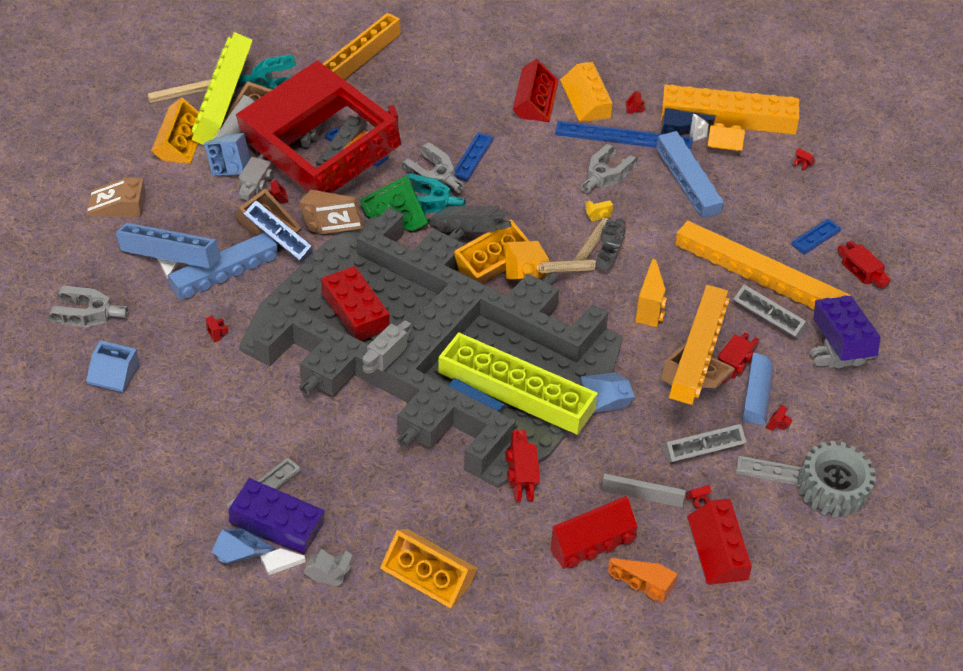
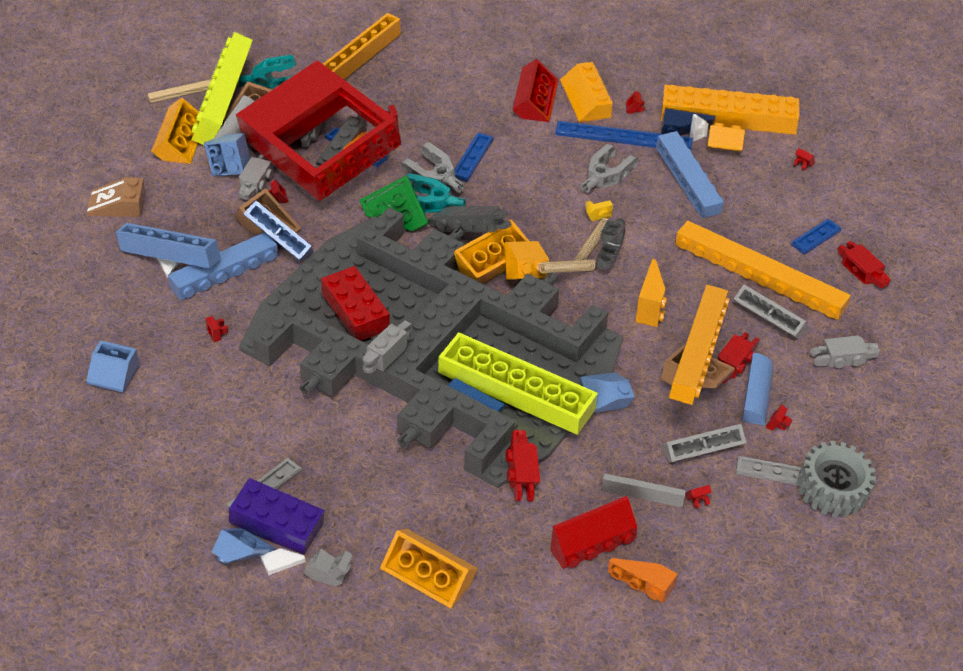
light grey piece [48,286,129,327] -> none
medium nougat slope [299,190,364,234] -> none
red slope [687,499,752,585] -> none
dark purple brick [813,295,881,361] -> none

